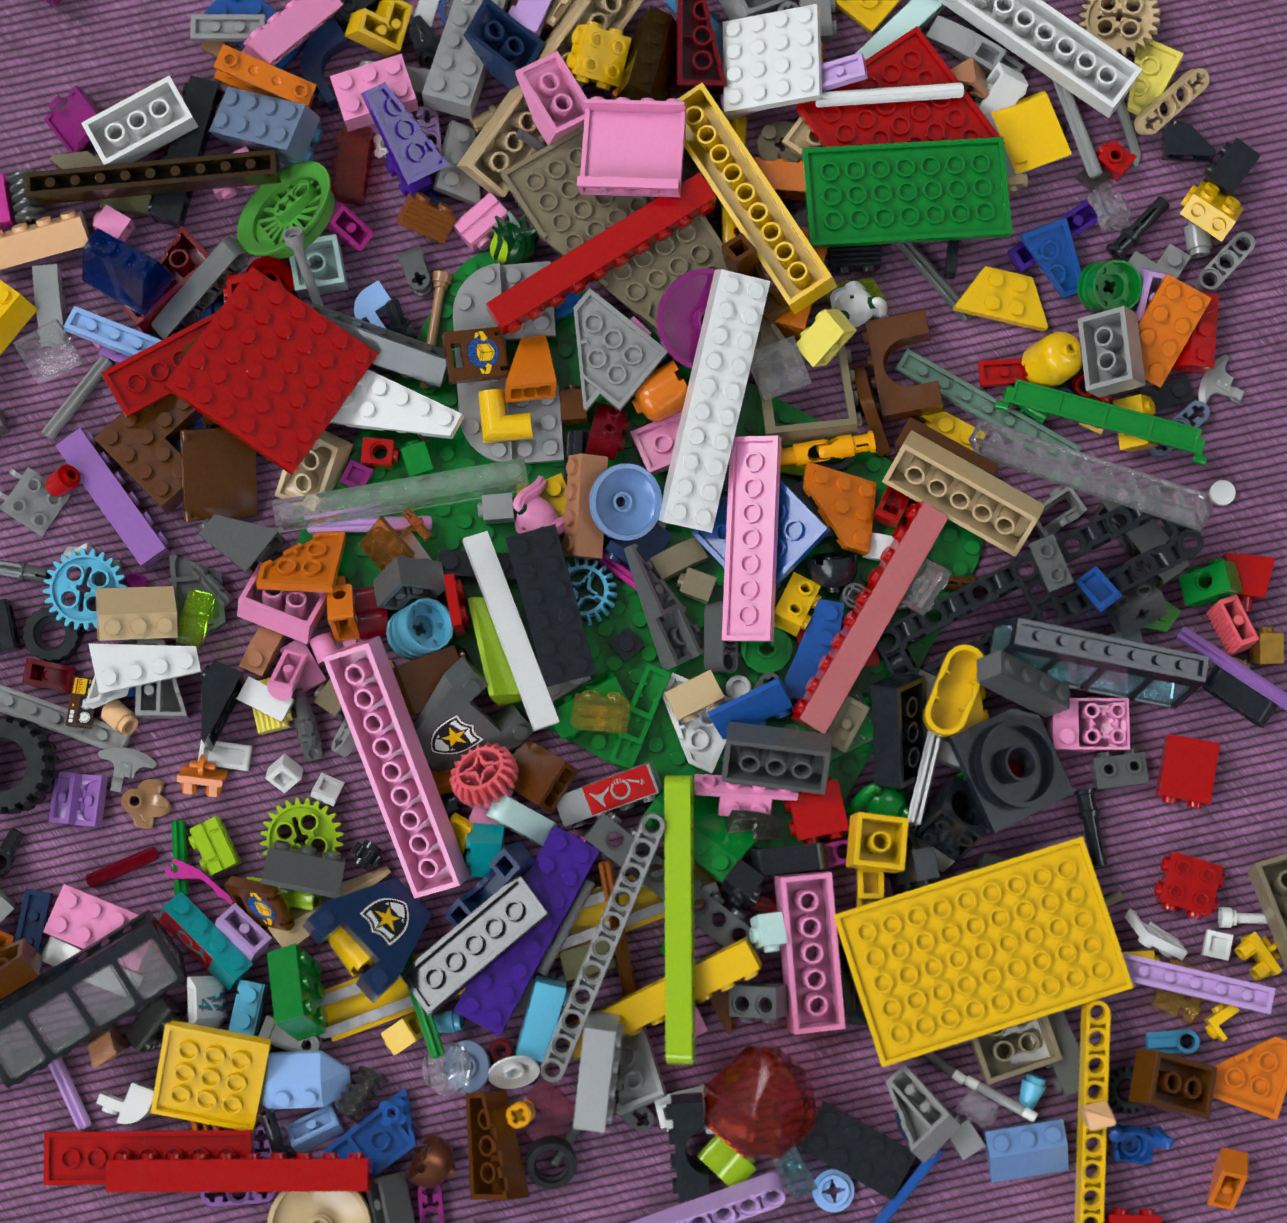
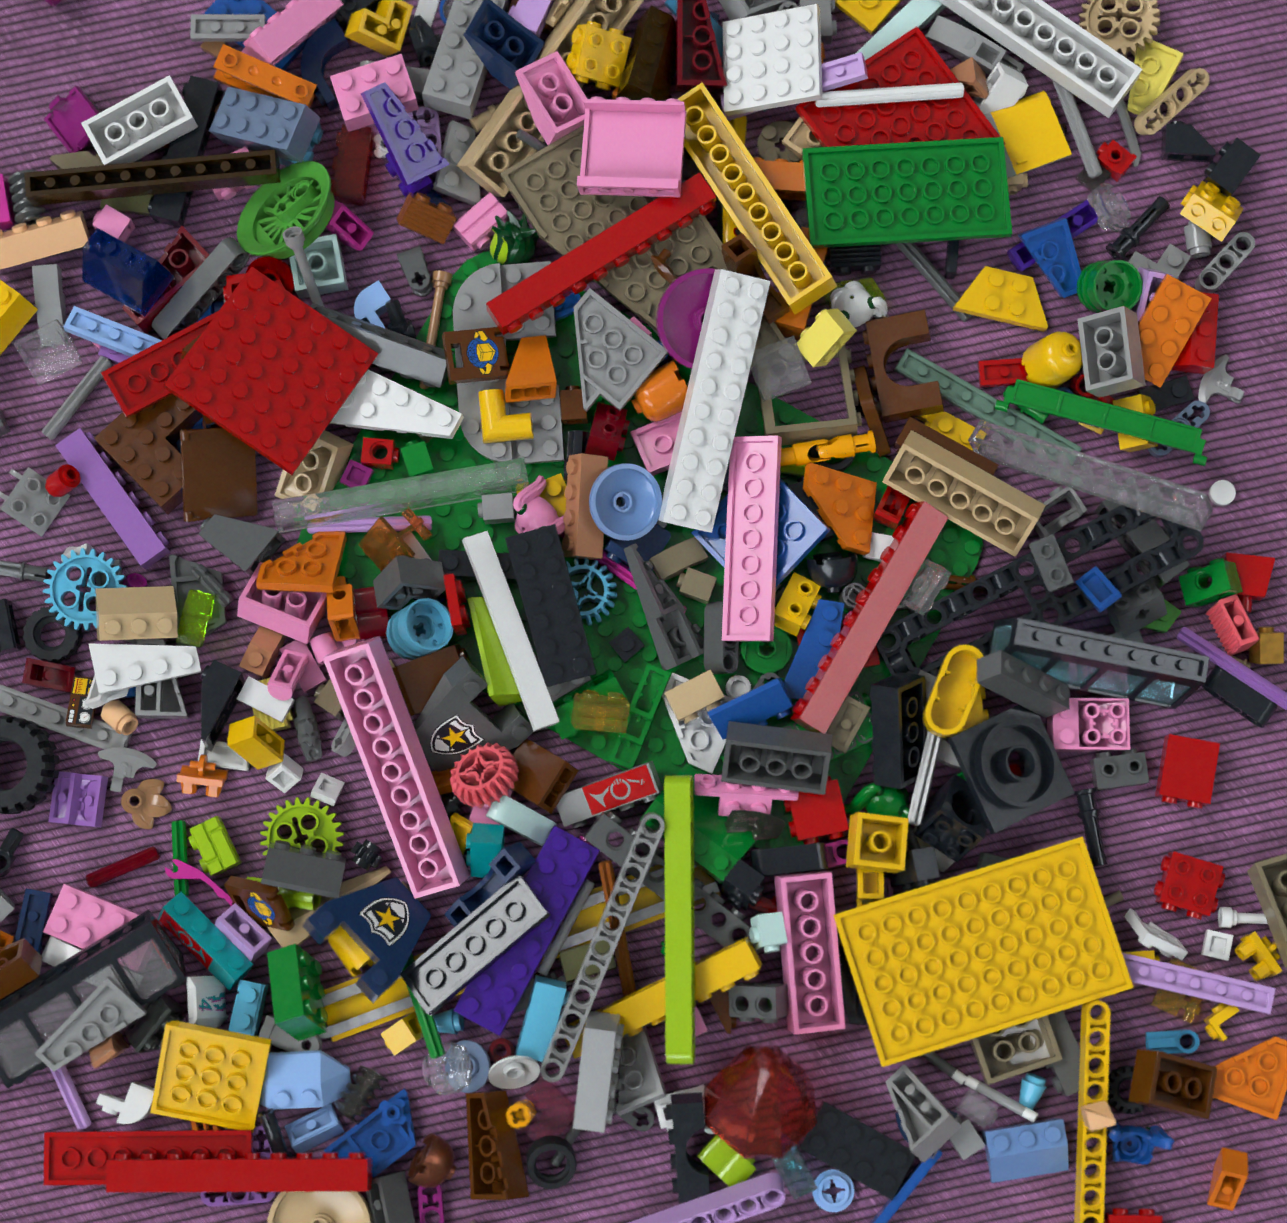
none -> light grey wing [35,976,147,1072]
none -> yellow brick [227,716,285,770]
none -> reddish brown bar [651,249,677,284]

